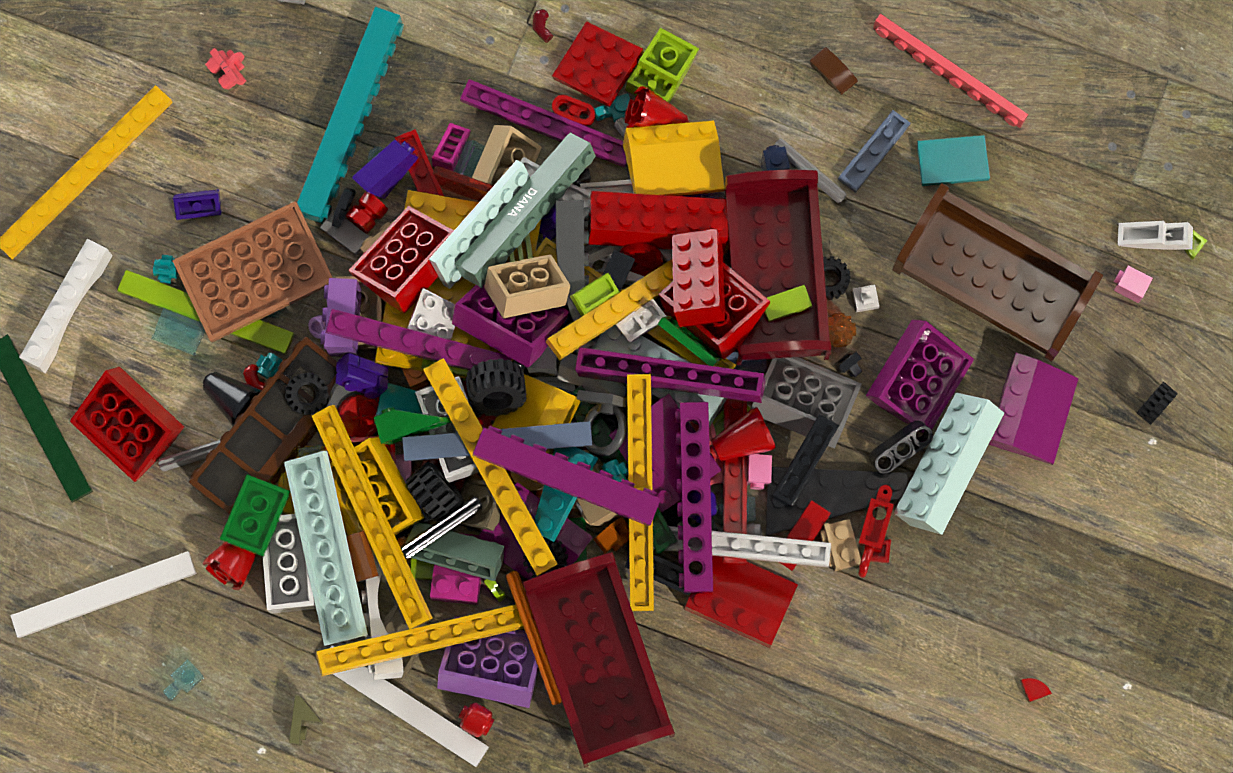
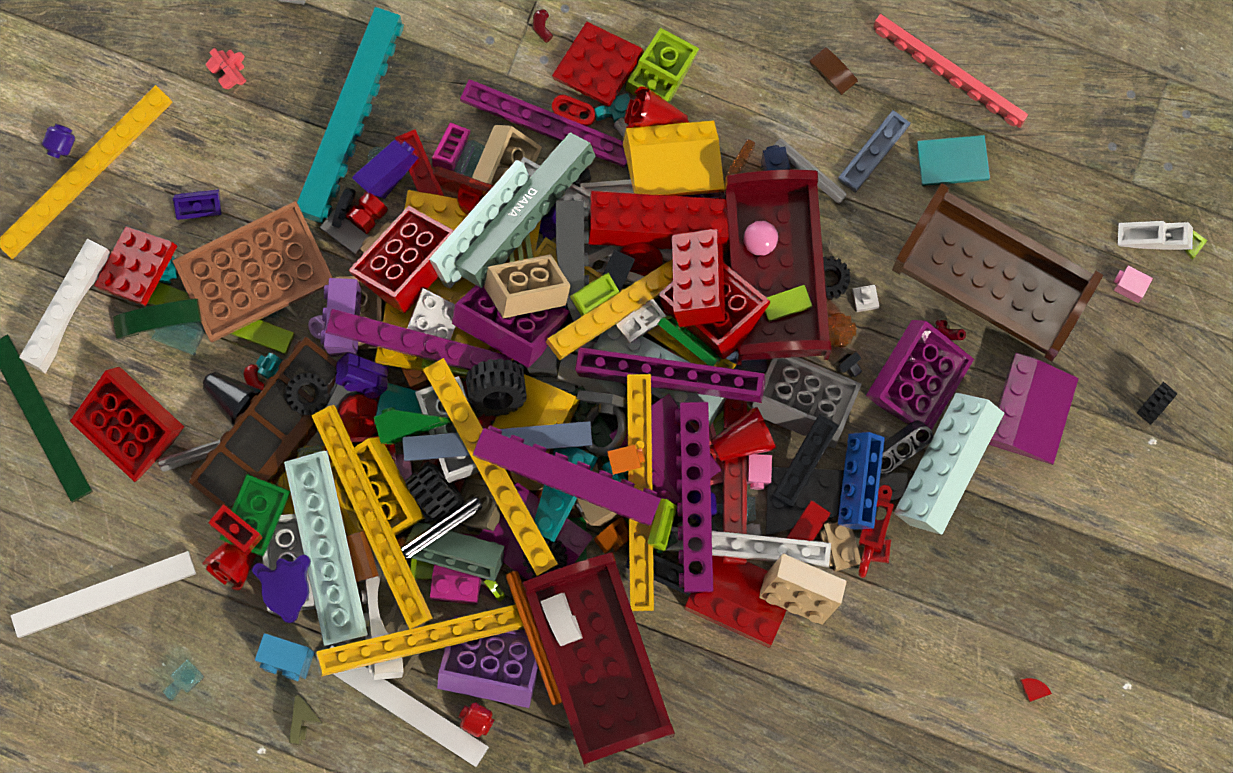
none -> dark purple head [42,123,75,159]
none -> red plate [94,227,177,306]
none -> dark green slope [113,299,202,339]
none -> red brick [208,504,263,556]
none -> dark purple tile [252,555,311,623]
none -> dark azure brick [255,633,315,681]
none -> red tile [457,188,481,215]
none -> white slope [540,593,583,646]
none -> orange brick [607,444,645,475]
none -> lime tile [647,498,677,551]
none -> clear orange tile [725,139,755,180]
none -> bright pink hair [743,221,778,256]
none -> tan brick [759,554,847,625]
none -> blue brick [838,432,885,529]
none -> dark red arm [935,320,966,340]

